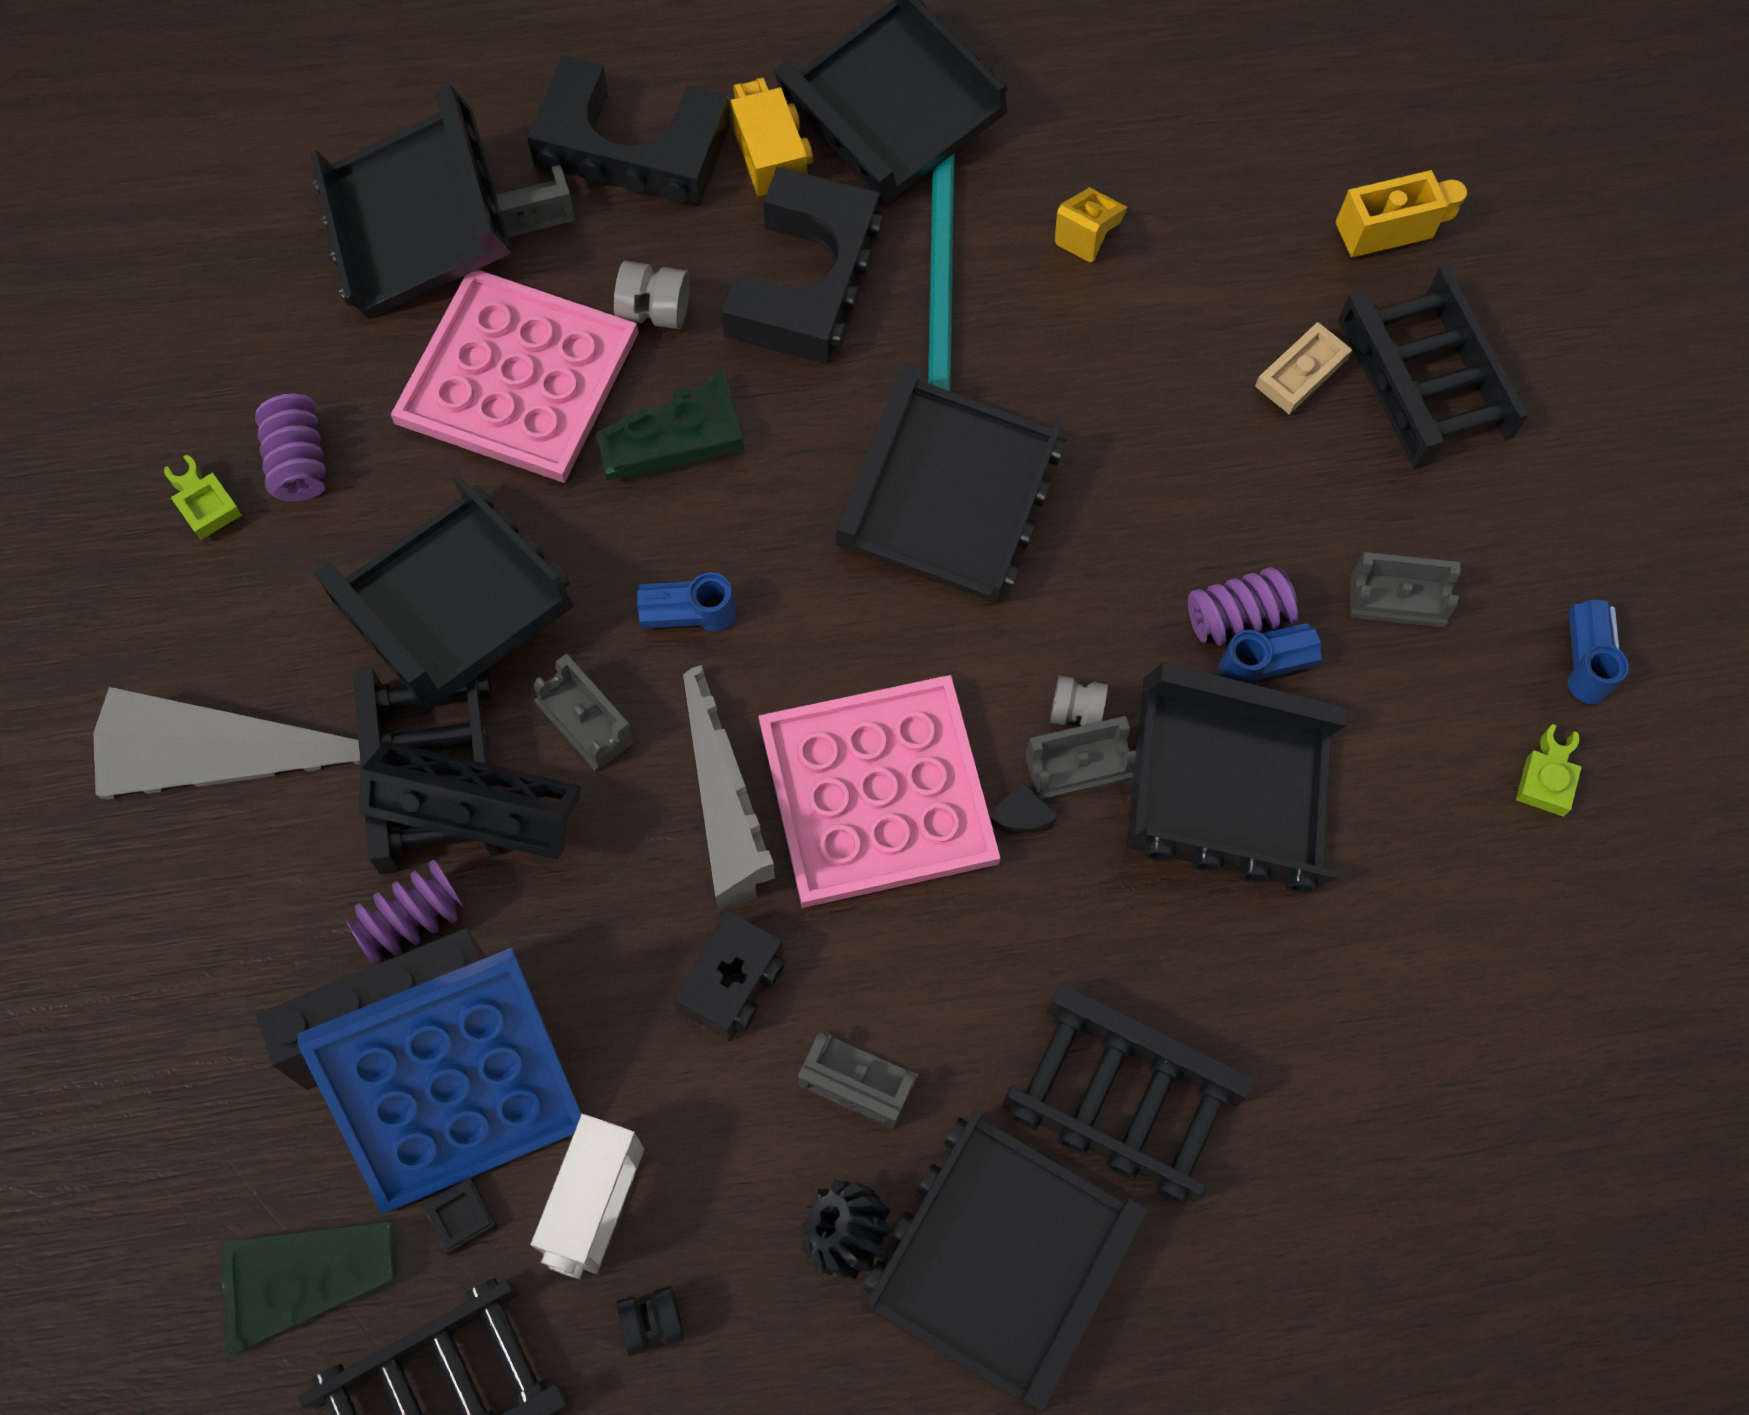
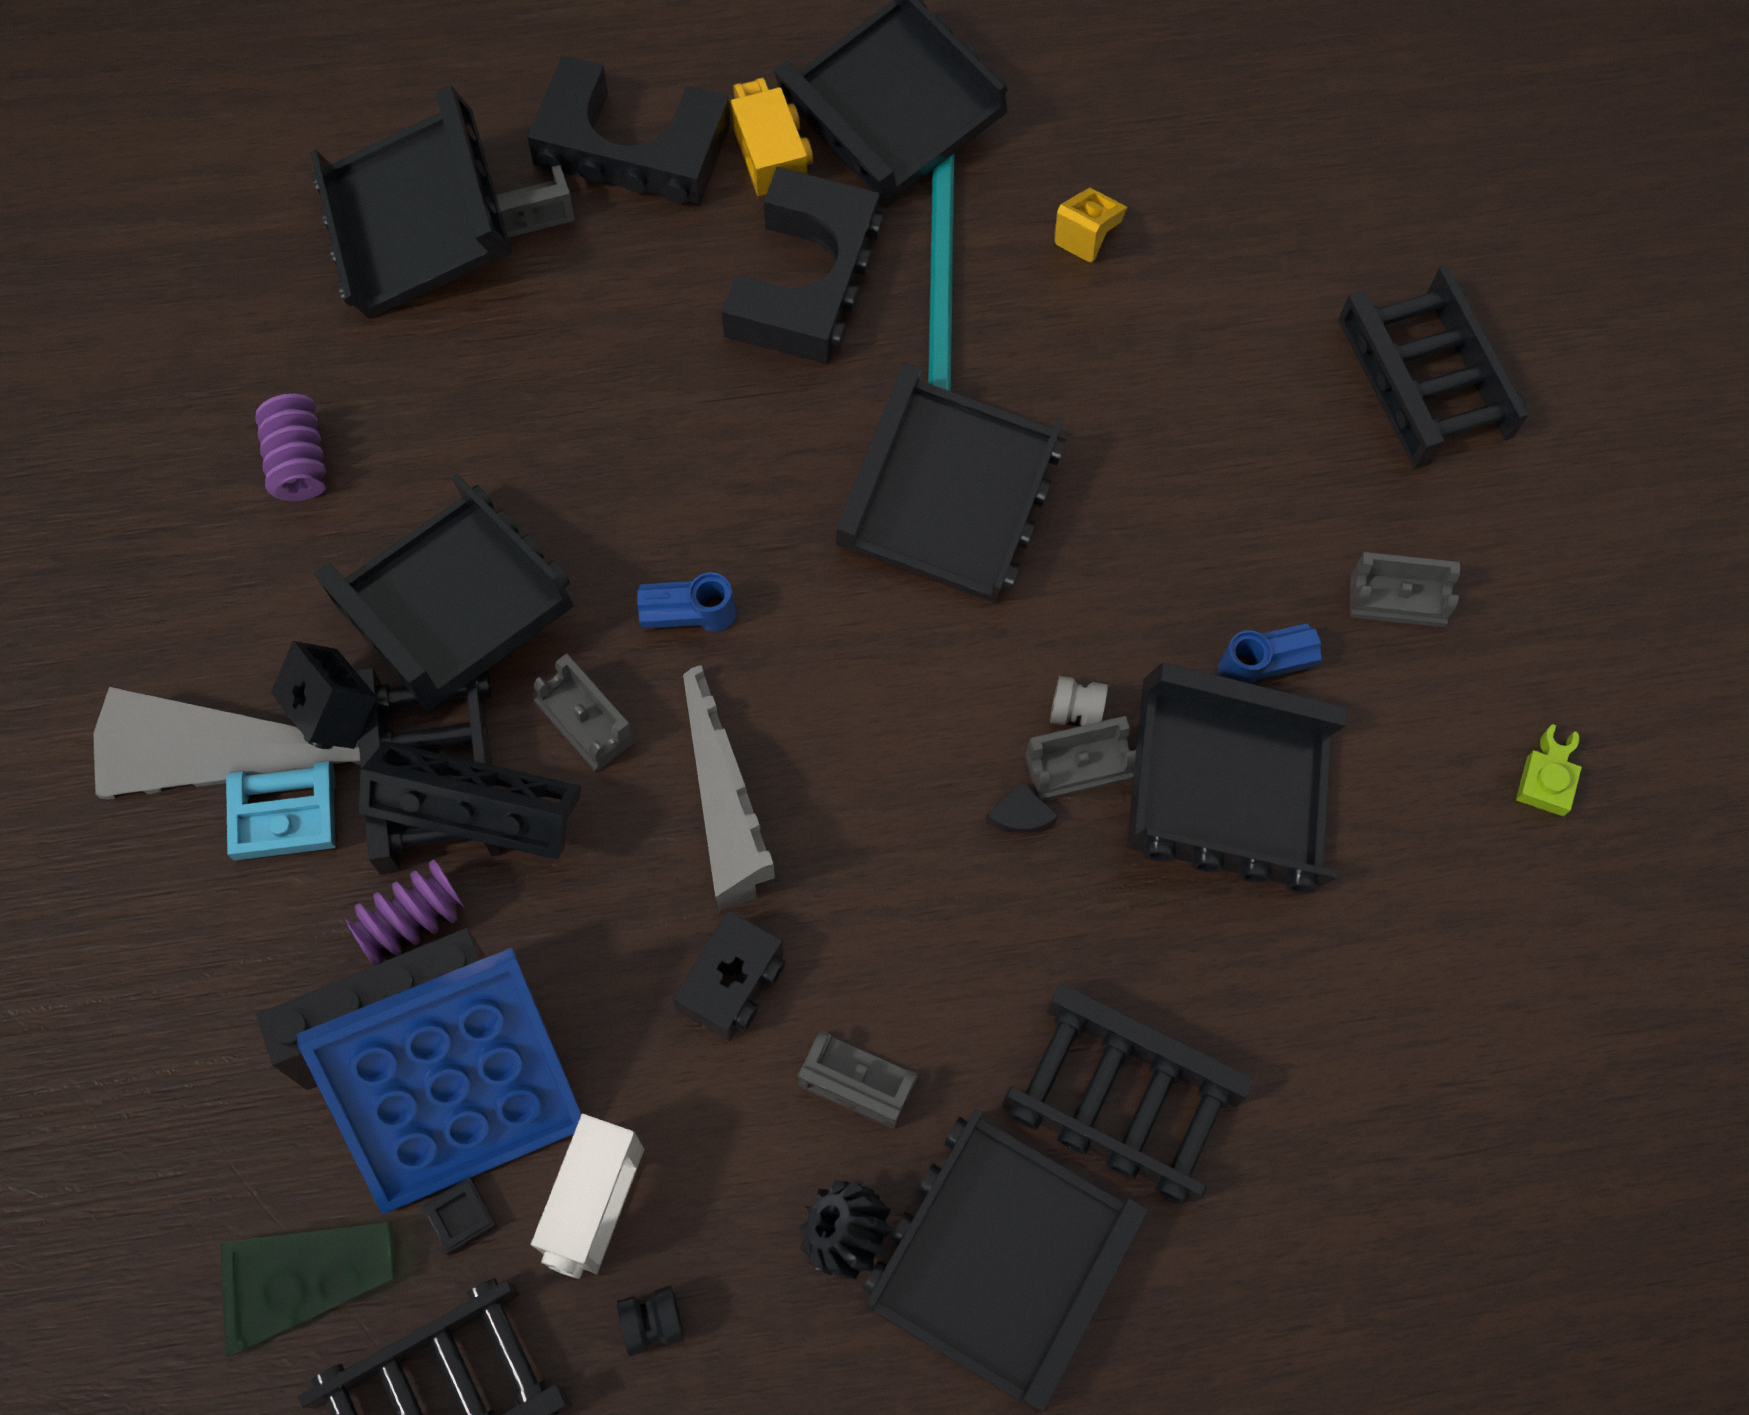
lime plate [164,455,242,540] -> none
bright pink plate [391,270,638,483] -> none
clear green wing [596,369,744,480] -> none
light grey wheel [614,260,690,330] -> none
bright pink plate [759,675,1001,908] -> none
medium lavender piece [1188,567,1298,646] -> none
tan plate [1255,322,1352,415] -> none
yellow brick [1336,170,1467,258] -> none
blue piece [1567,600,1629,704] -> none
none -> medium azure plate [226,760,336,861]
none -> black brick [271,641,377,750]

